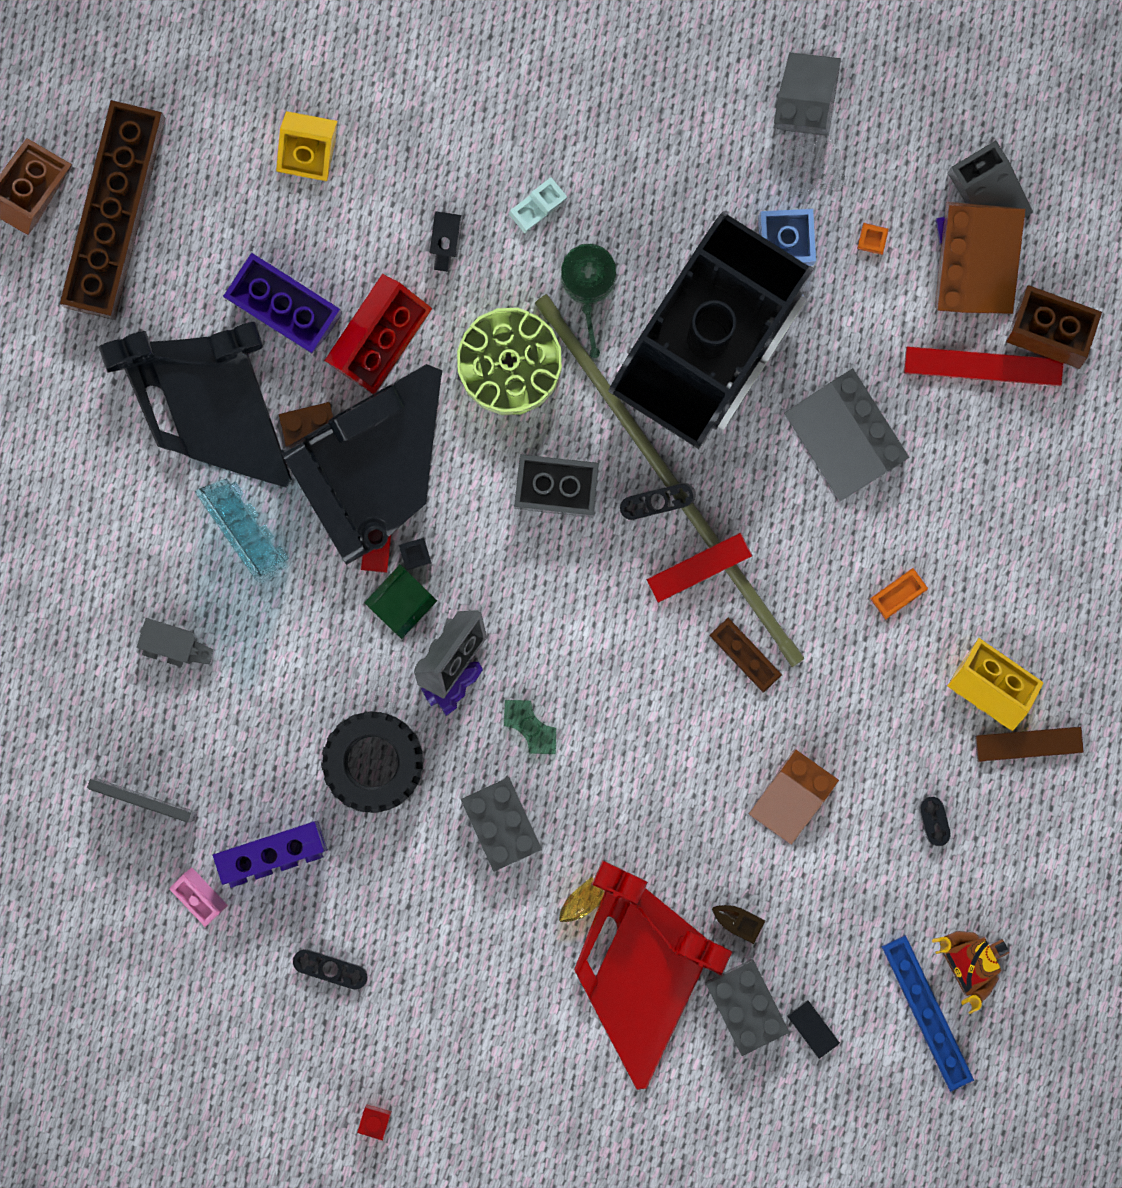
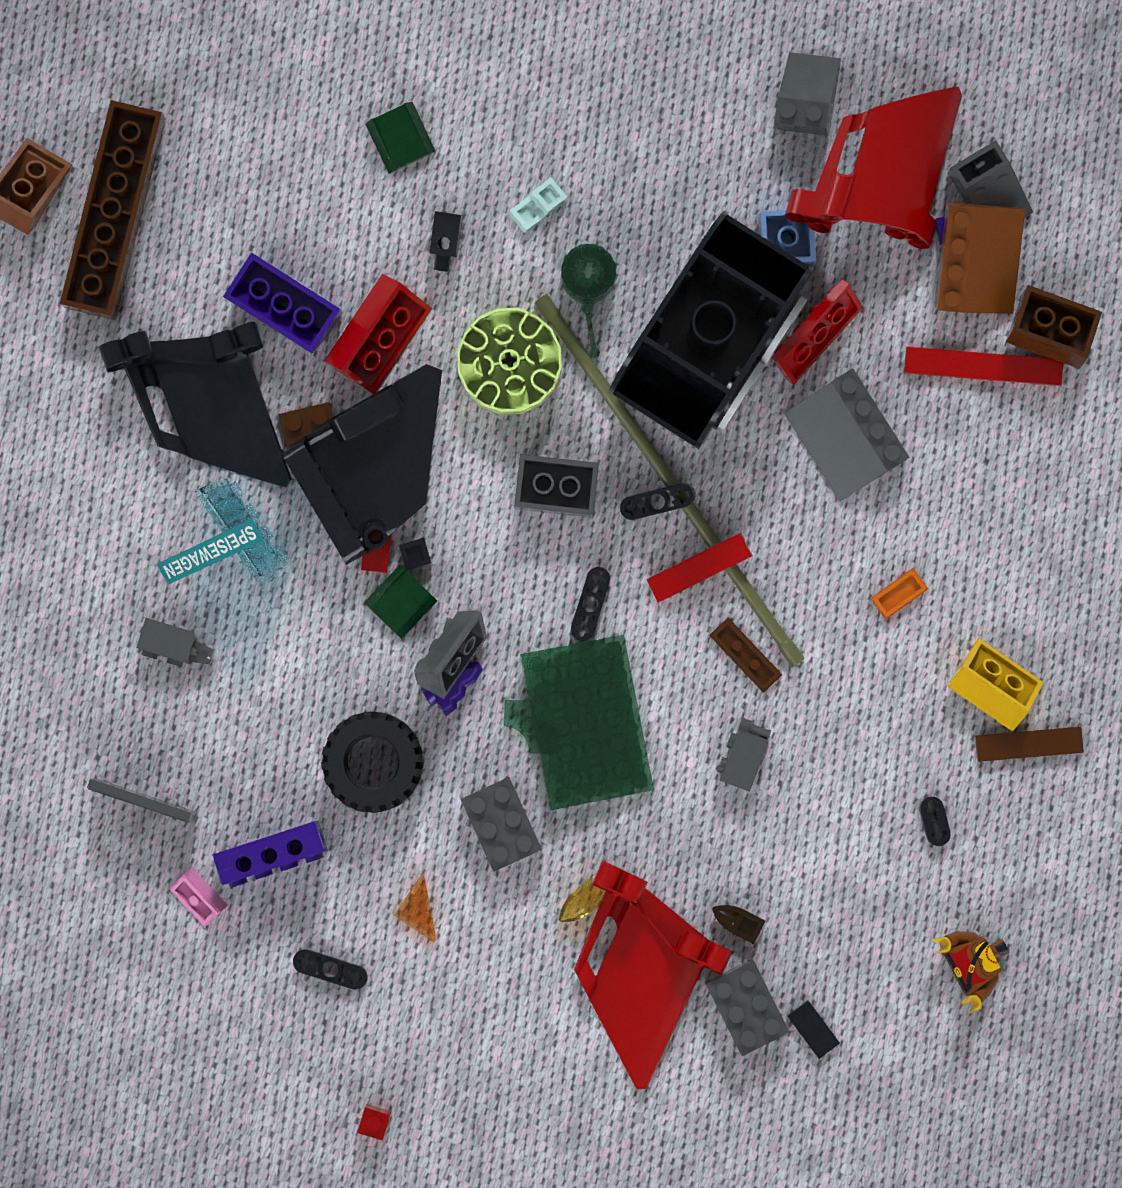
yellow slope [276,111,338,181] -> none
dark orange slope [748,749,839,845] -> none
orange tile [857,223,889,255] -> none
blue tile [881,935,974,1092] -> none
none -> teal sticker [157,519,264,584]
none -> dark green slope [365,102,436,174]
none -> clear orange tile [394,874,437,943]
none -> clear green plate [520,635,654,810]
none -> black beam [571,567,610,641]
none -> dark grey hinge [717,717,771,792]
none -> red plate [771,279,863,385]
none -> red panel [785,86,962,249]

